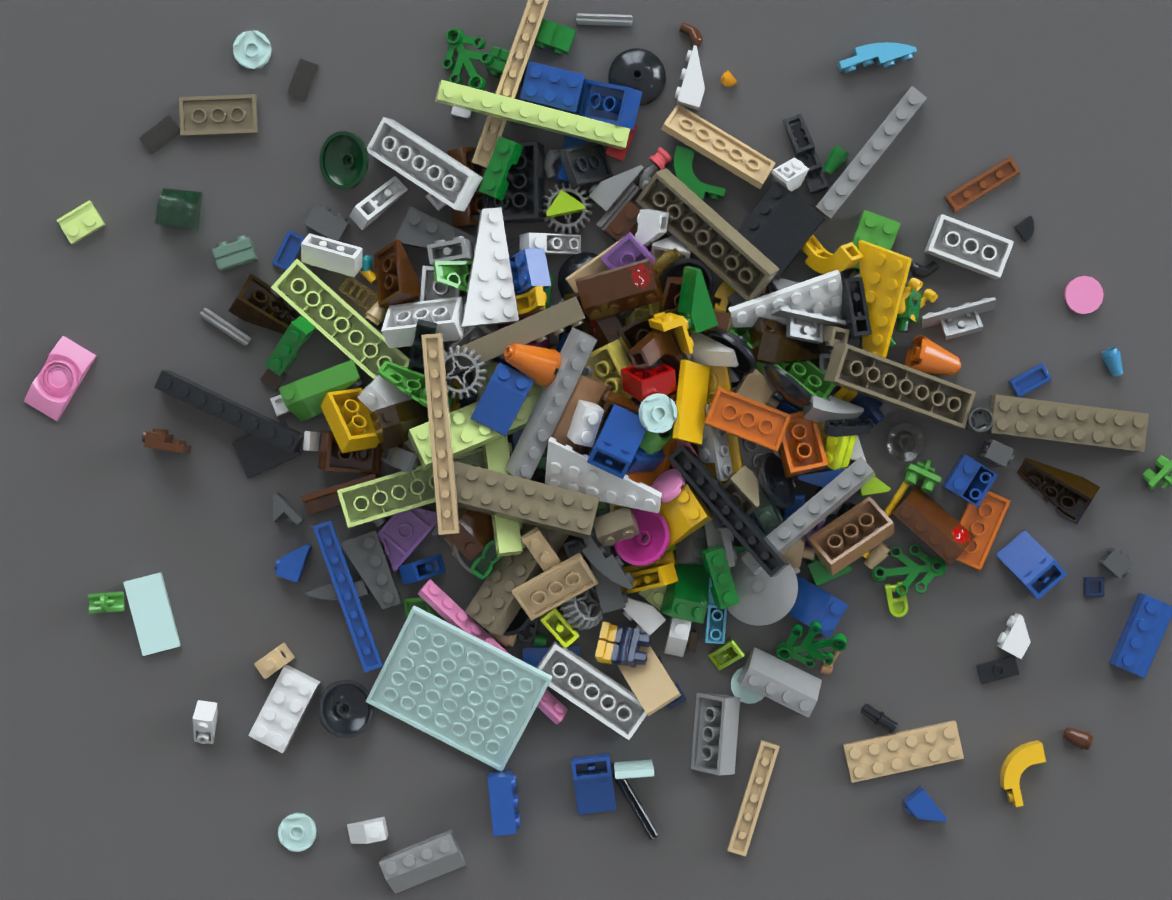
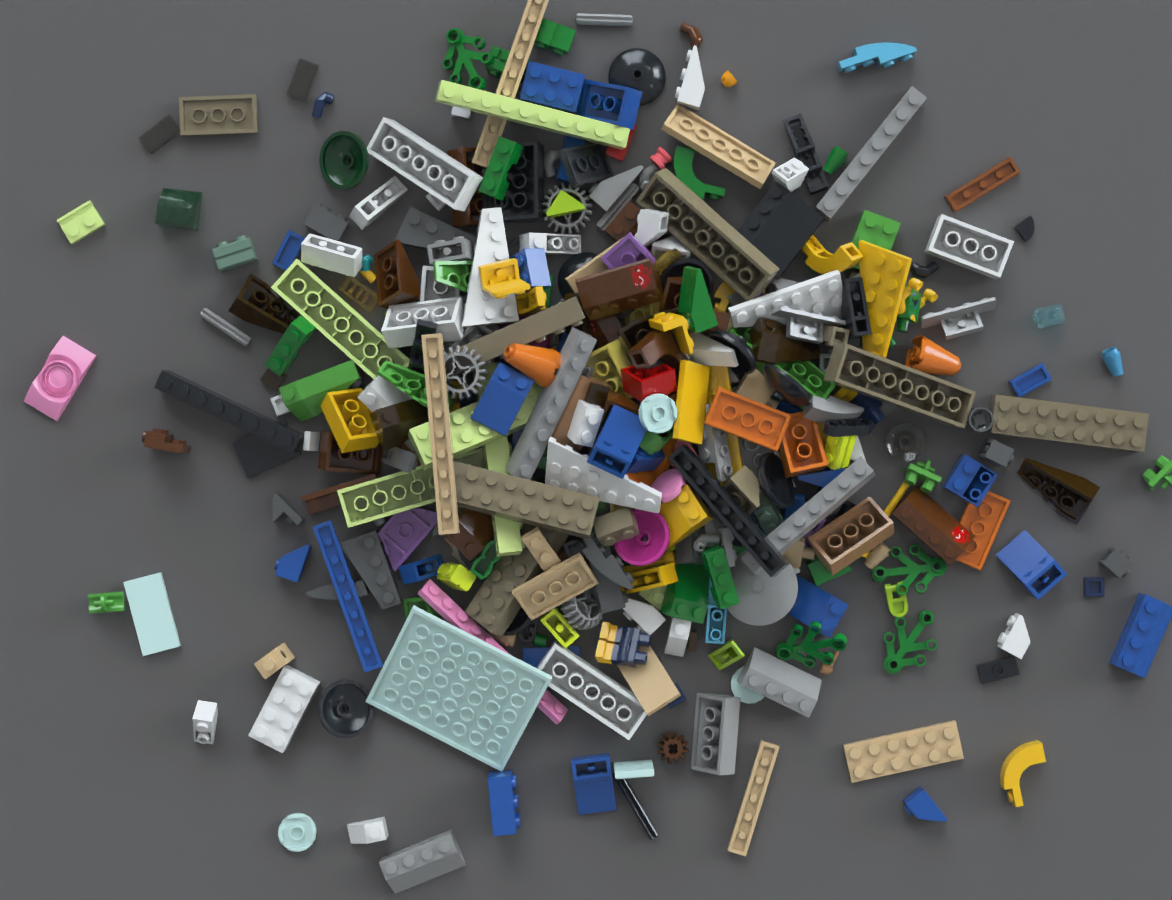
light aqua tile [233,30,272,70] -> none
tan cone [365,301,387,327] -> none
lime slope [858,476,891,496] -> none
black axle [861,704,898,733] -> none
reddish brown cone [1063,727,1093,751] -> none
bright pink tile [1064,276,1104,315] -> none
none -> dark blue arm [312,92,334,118]
none -> neon yellow brick [437,563,476,591]
none -> yellow bracket [478,258,530,299]
none -> dark brown tile [584,382,610,407]
none -> reddish brown gear [657,731,689,764]
none -> light grey arm [693,534,720,552]
none -> green plant [883,610,937,674]
none -> clear light blue brick [1033,304,1065,328]

